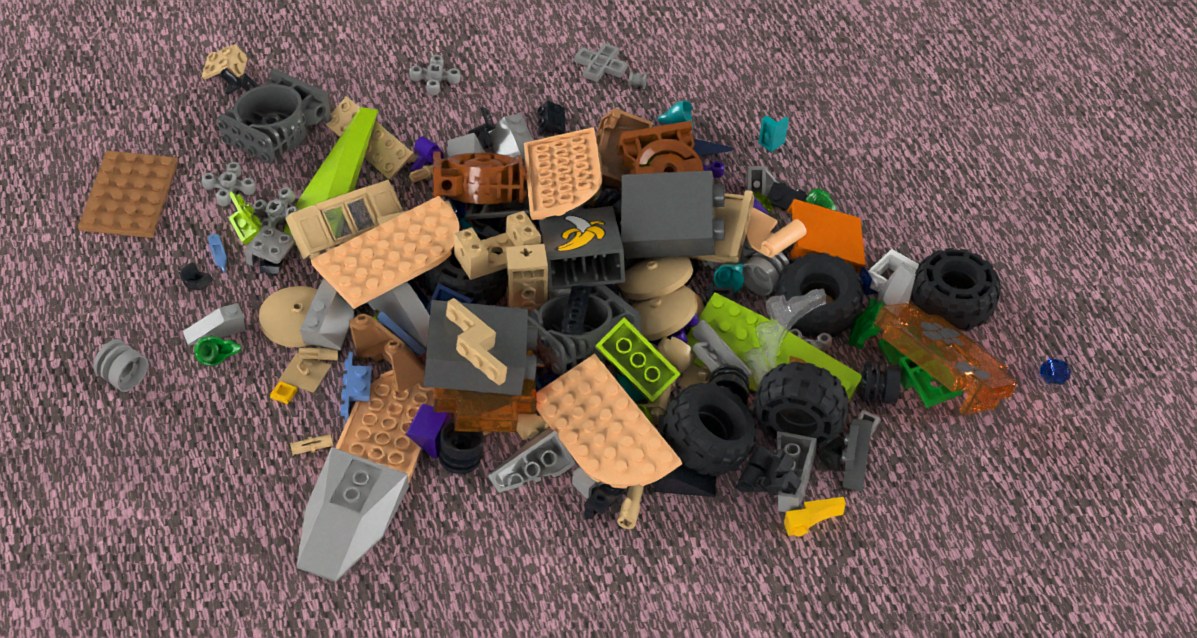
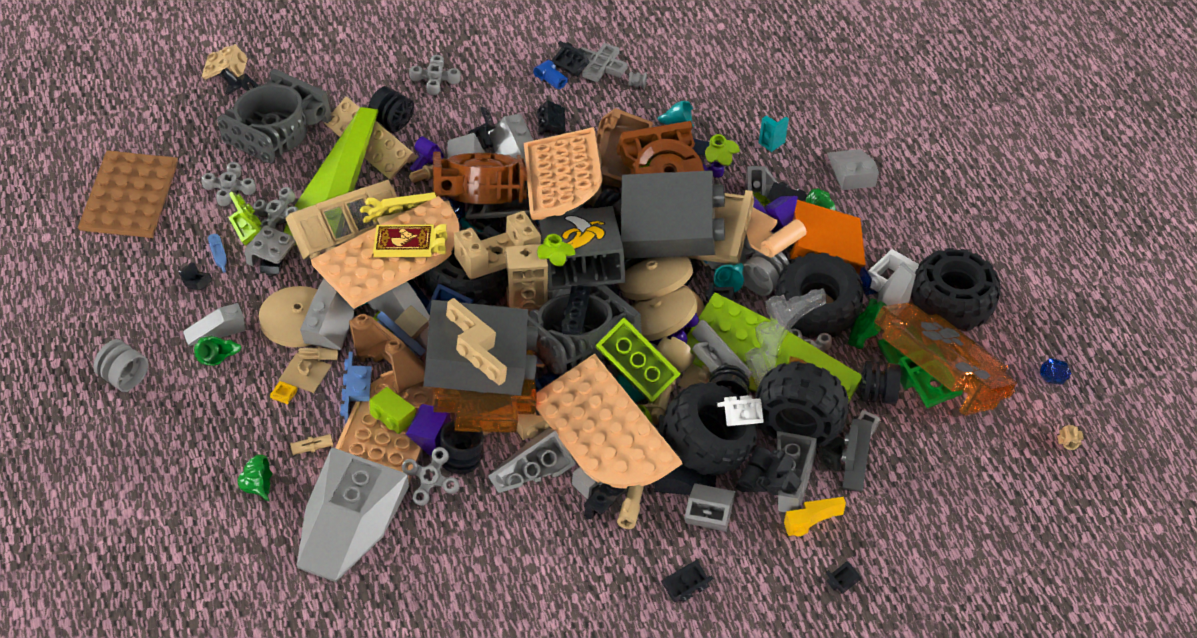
none -> green hair [238,454,273,502]
none -> light yellow tile [360,192,436,223]
none -> black wheel [368,86,414,132]
none -> lime brick [369,387,416,434]
none -> tile [373,224,448,257]
none -> dark tan piece [394,305,429,340]
none -> light grey gear [402,447,460,506]
none -> blue piece [533,60,568,90]
none -> lime plate [537,234,575,266]
none -> black bracket [551,41,589,77]
none -> black bracket [661,560,714,603]
none -> light grey slope [684,484,735,532]
none -> lime plate [705,134,740,166]
none -> white bracket [717,395,764,426]
none -> dark purple slope [764,196,798,233]
none -> black bracket [825,561,862,594]
none -> light grey slope [827,149,879,190]
none -> tan gear [1057,425,1084,450]

